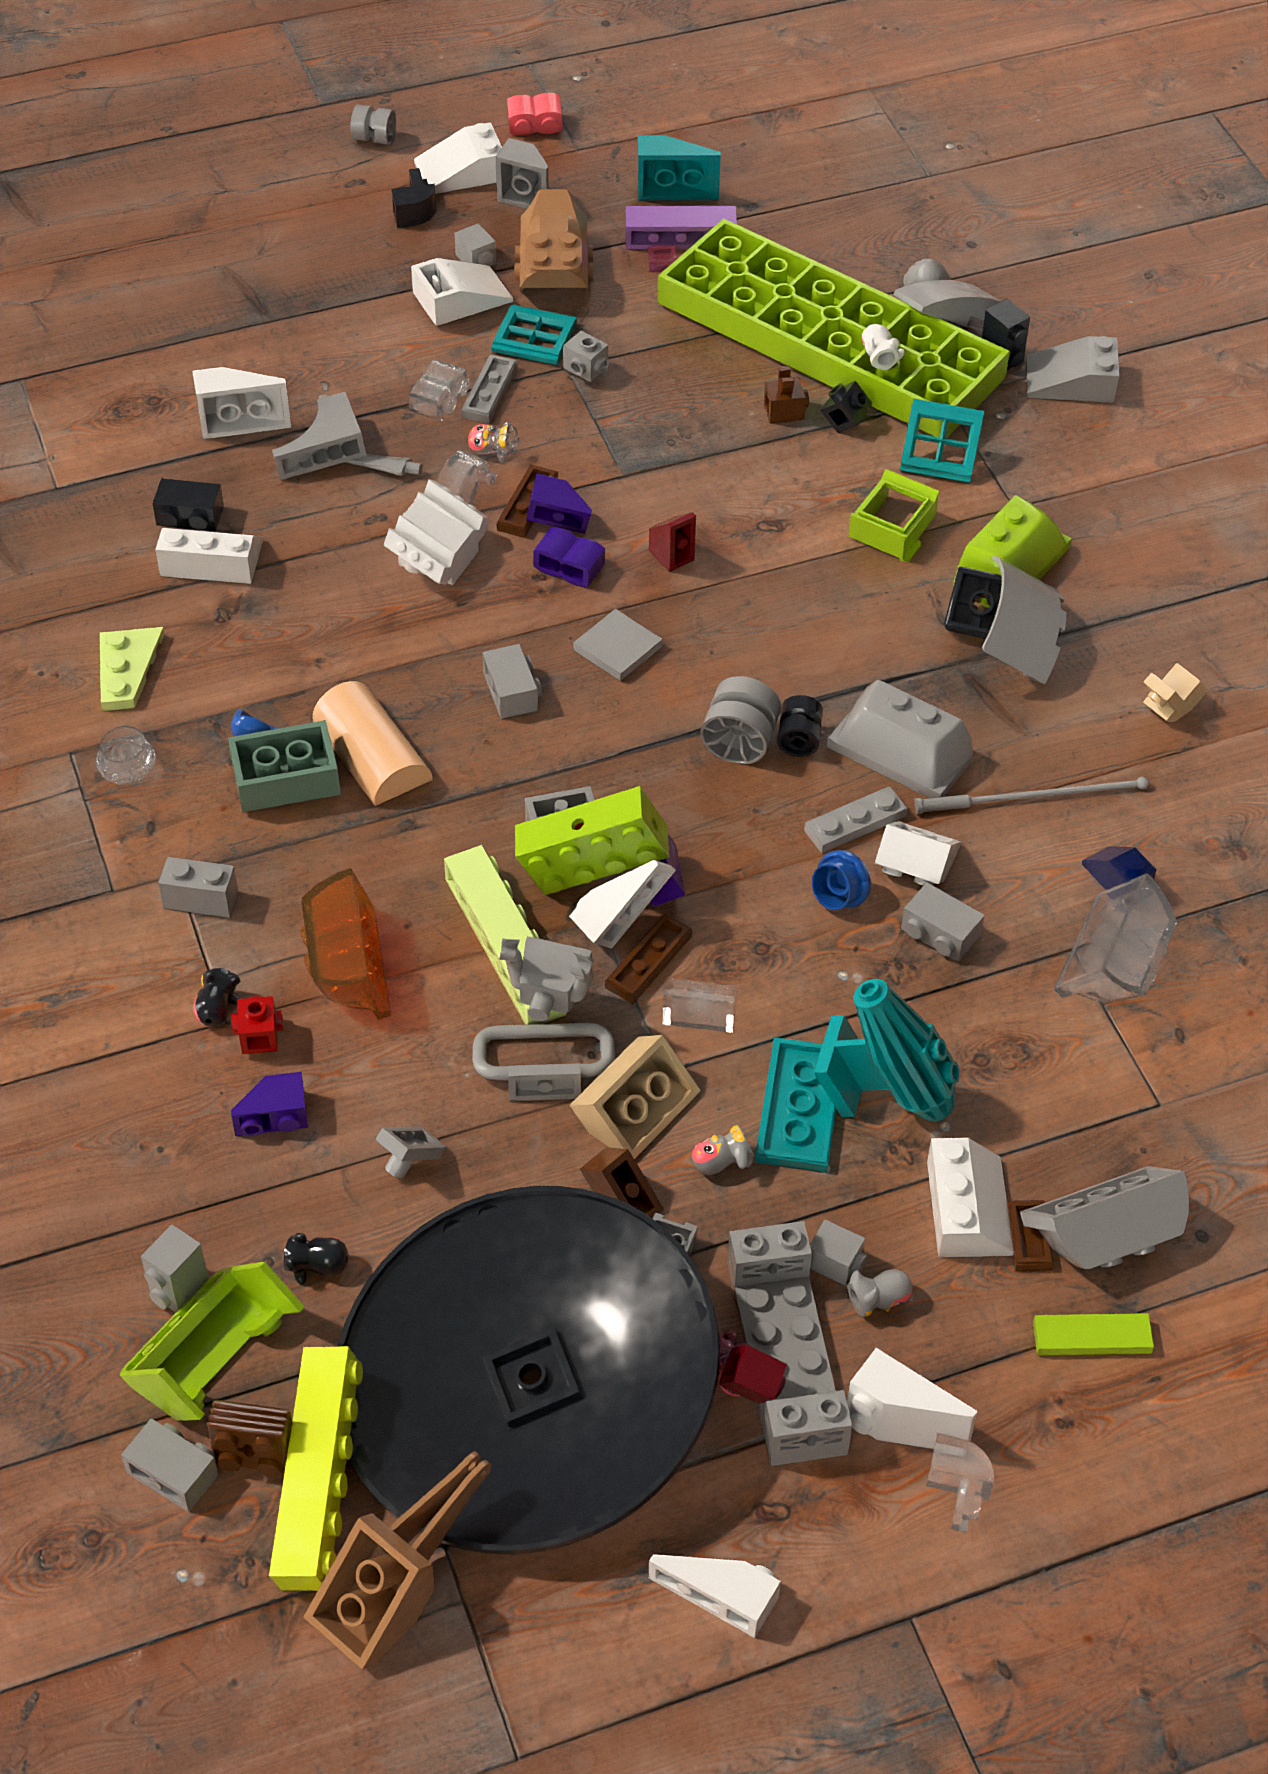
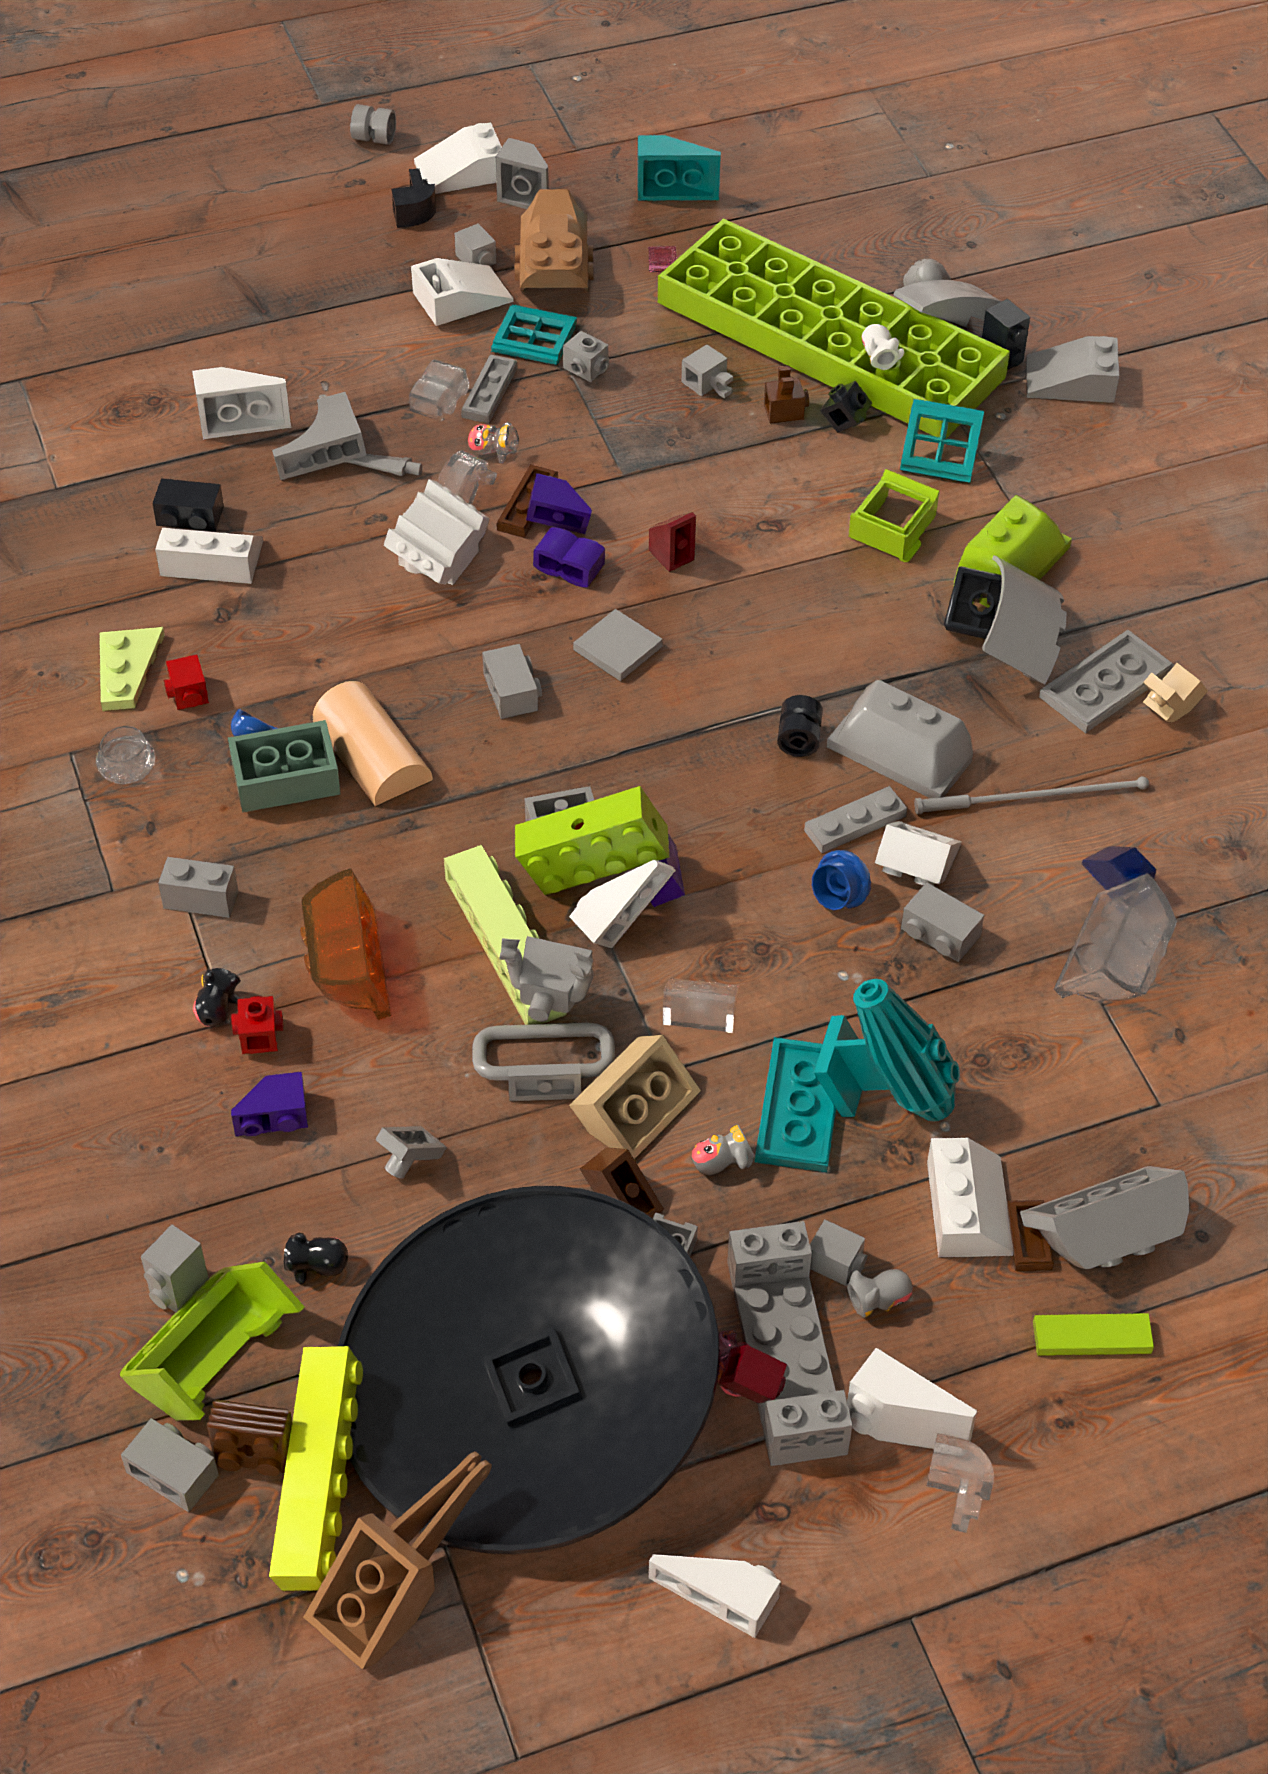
coral brick [507,93,563,136] -> none
reddish brown tile [605,914,692,1004] -> none
medium lavender brick [625,206,737,249] -> none
light grey wheel [700,676,781,764] -> none
none -> red brick [164,654,209,710]
none -> light grey brick [681,345,733,398]
none -> light grey tile [1039,630,1174,733]

